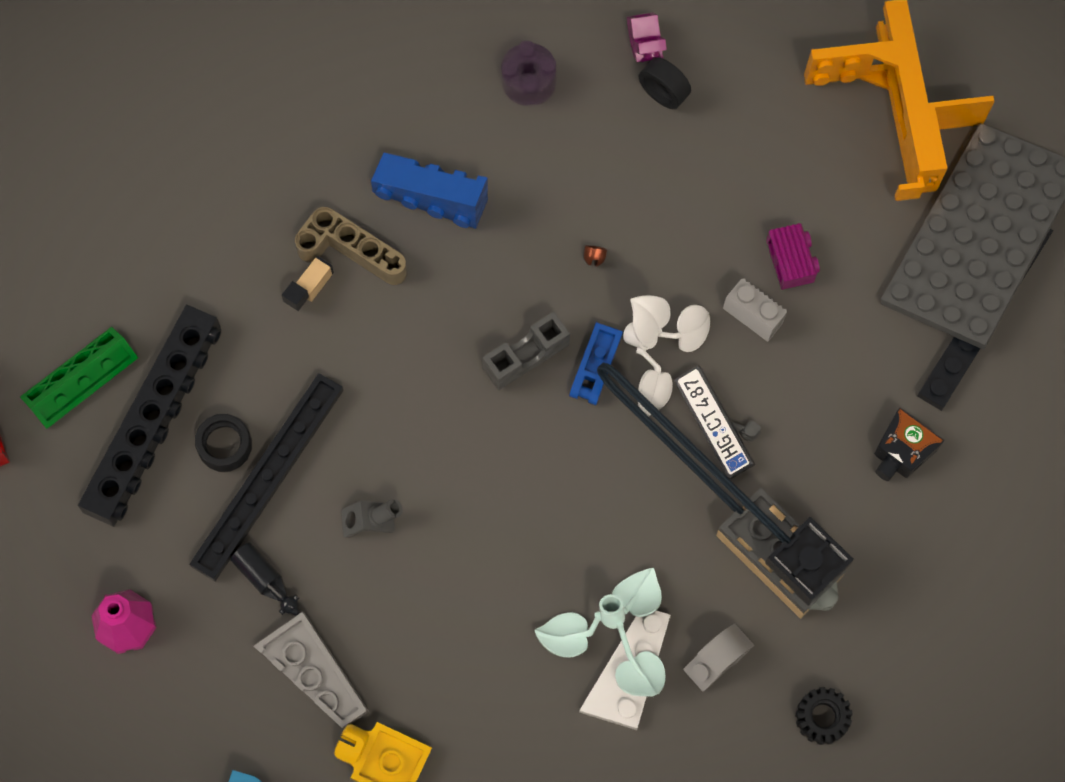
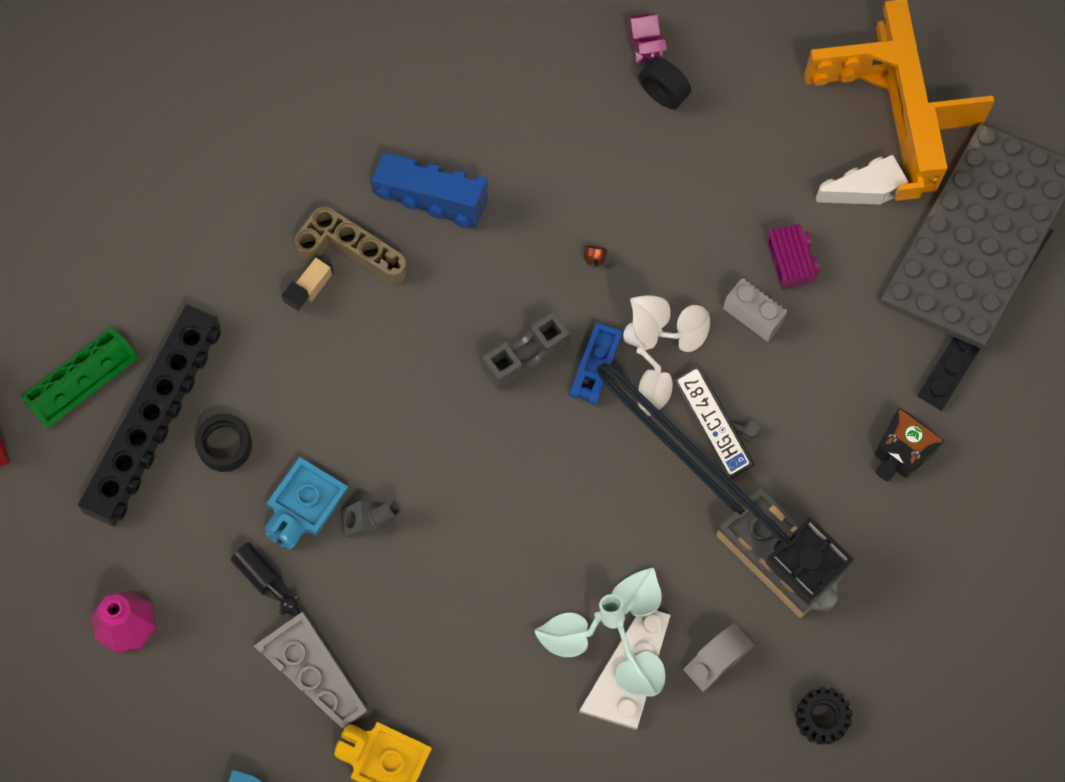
black plate [189,373,344,582] -> none
clear purple brick [501,41,556,106] -> none
none -> dark azure plate [265,457,349,549]
none -> white slope [816,155,909,205]

